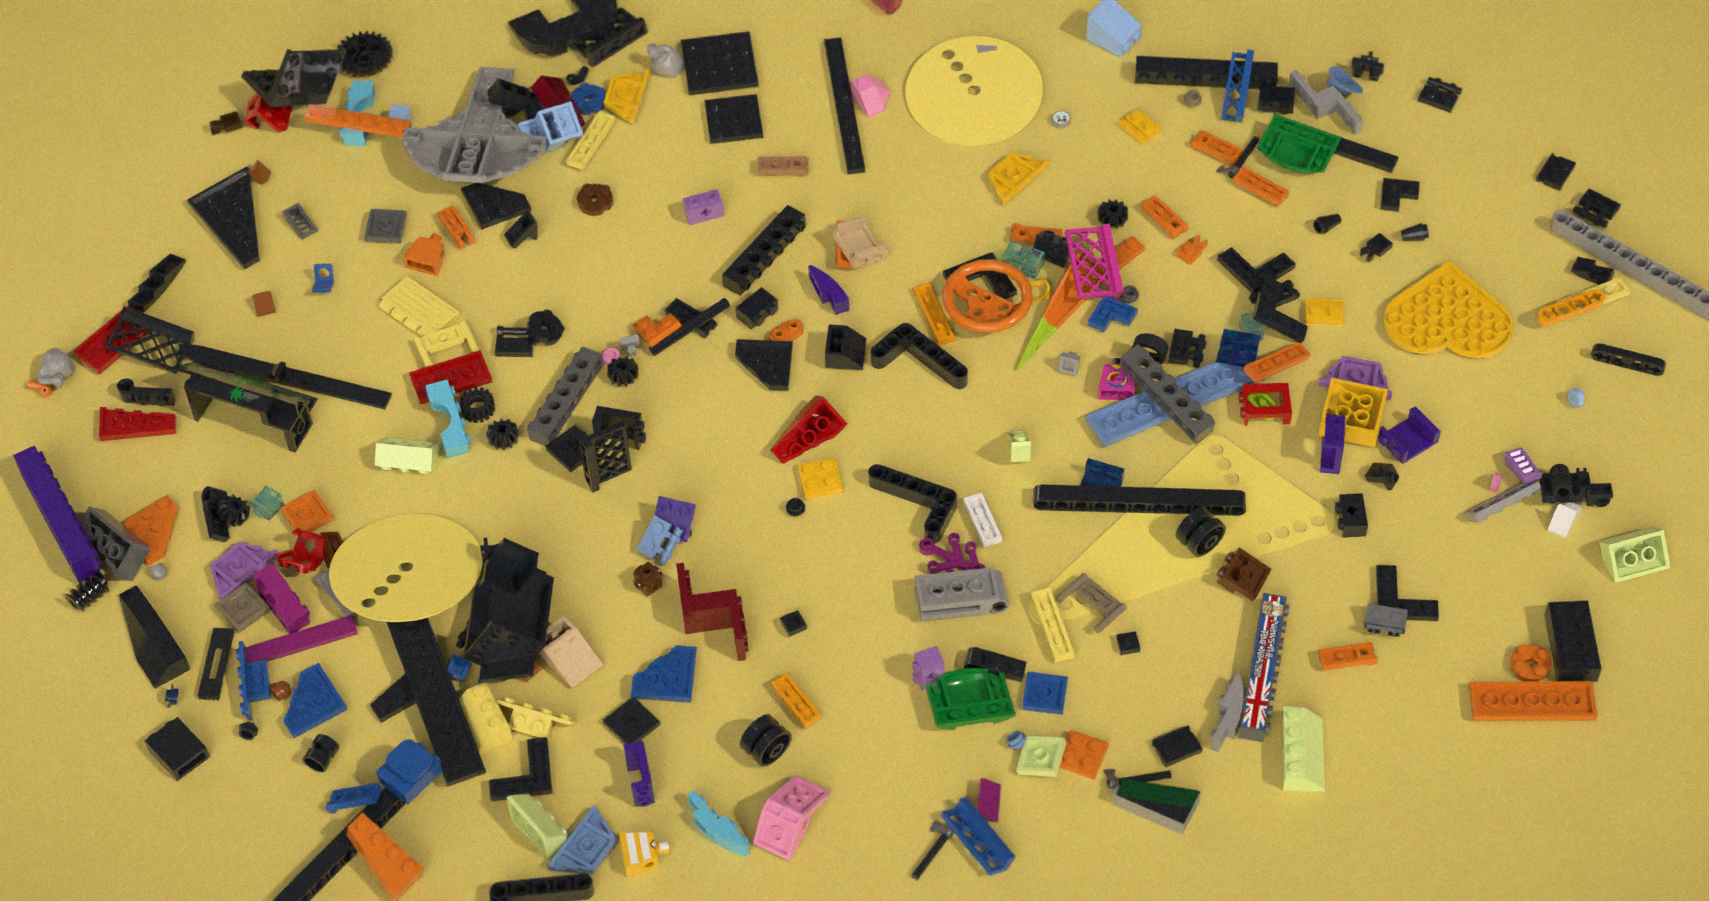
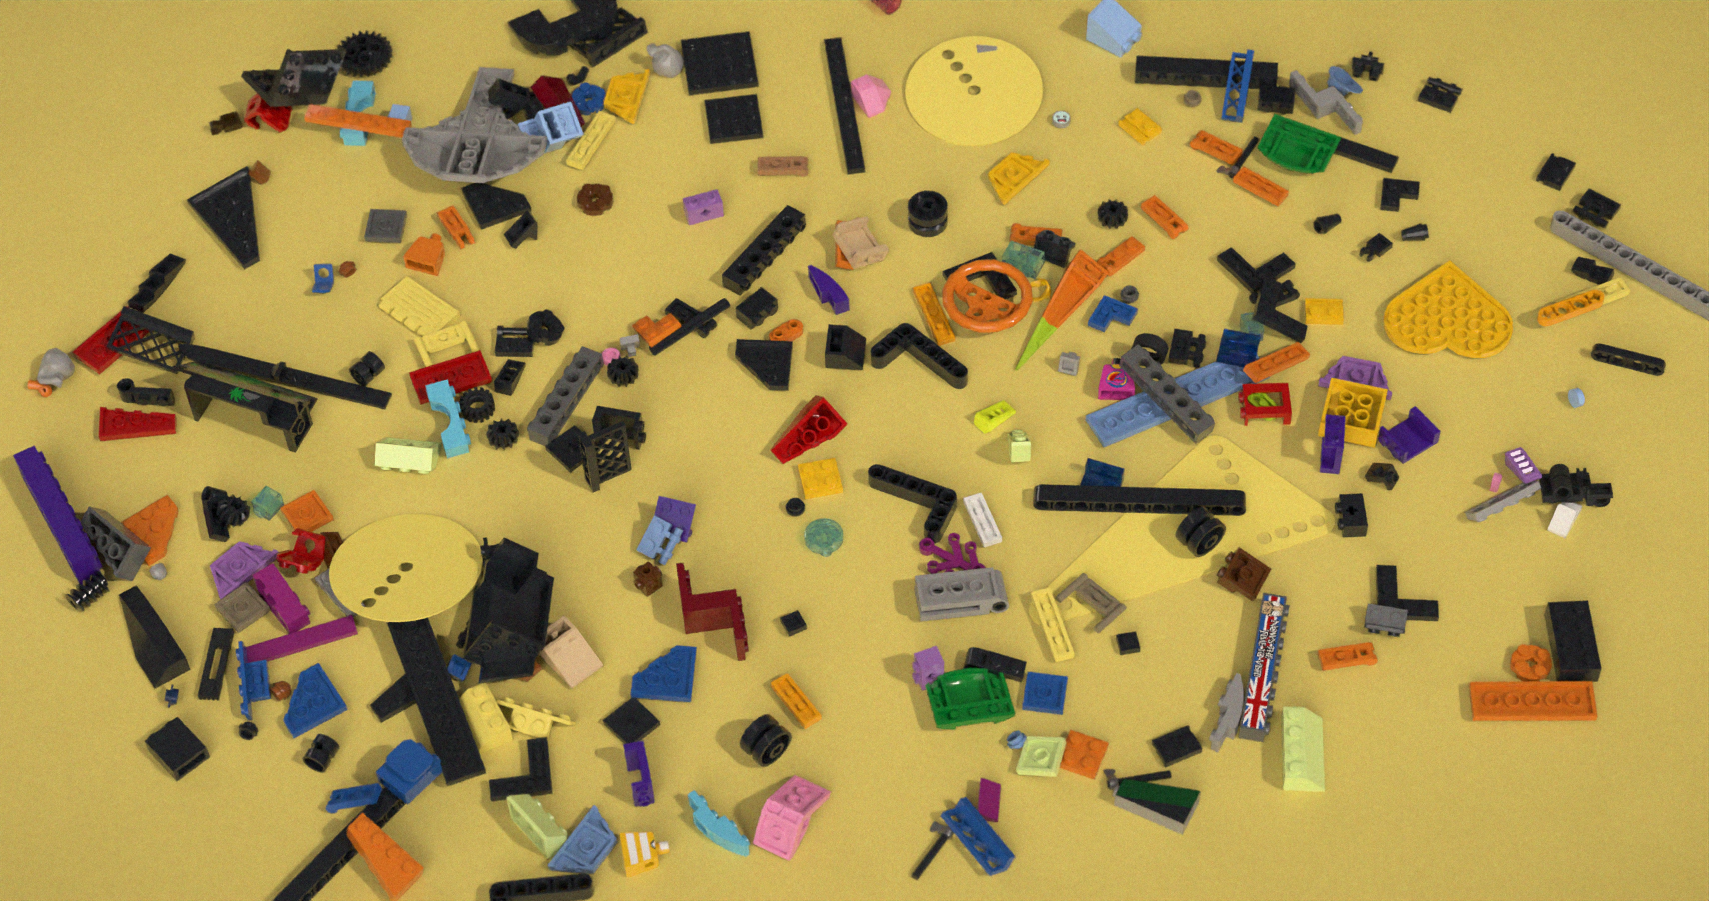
dark orange slope [252,291,276,317] -> none
dark grey slope [283,203,318,240] -> none
dark pink fence [1065,224,1124,299] -> none
orange plate [1176,235,1208,265] -> none
yellowish green slope [1599,526,1671,583] -> none
none -> dark orange plate [338,261,357,278]
none -> black wheel [349,351,385,386]
none -> black slope [494,359,526,396]
none -> clear light blue tile [804,518,843,557]
none -> black wheel [908,190,948,237]
none -> neon yellow slope [974,400,1016,434]

